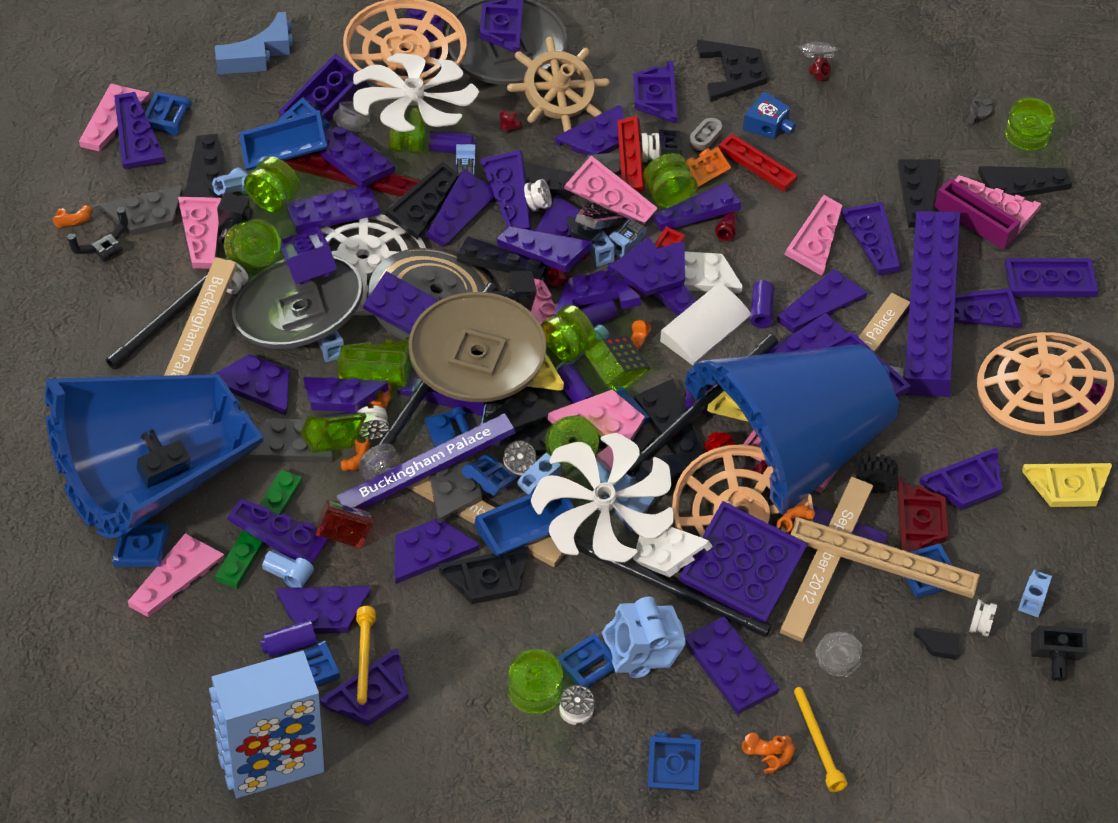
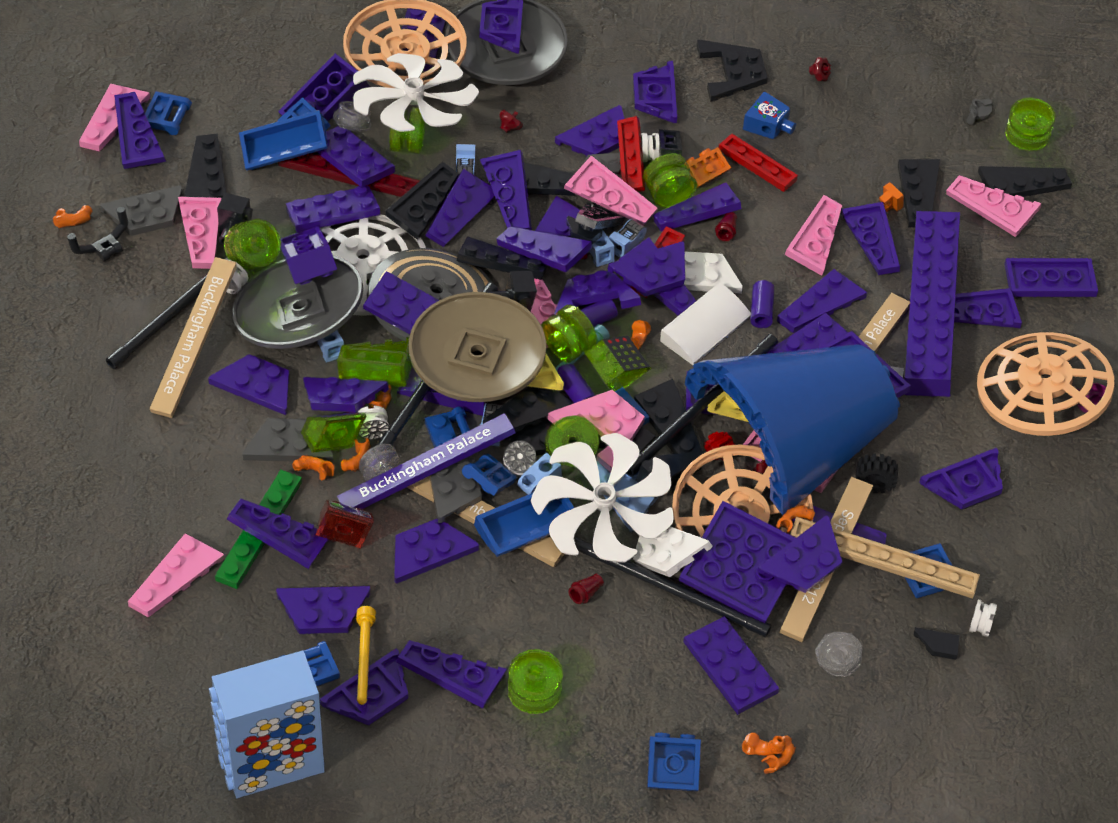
blue cone [45,374,263,539] -> none
blue plate [112,523,170,567] -> none
black brick [137,429,191,488] -> none
light blue piece [212,168,256,195] -> none
medium blue arch [215,12,293,75] -> none
clear neon green wheel [244,156,300,212] -> none
dark purple brick [260,620,317,658] -> none
light blue piece [262,550,314,588] -> none
dark purple brick [429,130,477,154] -> none
black wing [439,547,529,604] -> none
tan piece [507,37,610,132] -> none
white wheel [524,179,552,212] -> none
dark red piece [546,267,570,288] -> none
blue plate [556,633,615,691] -> none
white wheel [559,685,595,725] -> none
light blue piece [602,597,685,678] -> none
light grey plate [690,118,722,151] -> none
yellow piece [794,687,848,792] -> none
clear dish [798,41,839,58] -> none
dark red wing [897,477,948,552] -> none
magenta brick [935,178,1021,250] -> none
light blue leg [1018,569,1052,617] -> none
light yellow wing [1022,463,1112,507] -> none
black brick [1031,625,1088,681] -> none
none -> orange piece [292,455,334,481]
none -> dark purple wing [396,640,507,709]
none -> dark red cone [568,573,604,604]
none -> dark purple wing [757,515,842,593]
none -> orange tile [879,182,904,212]

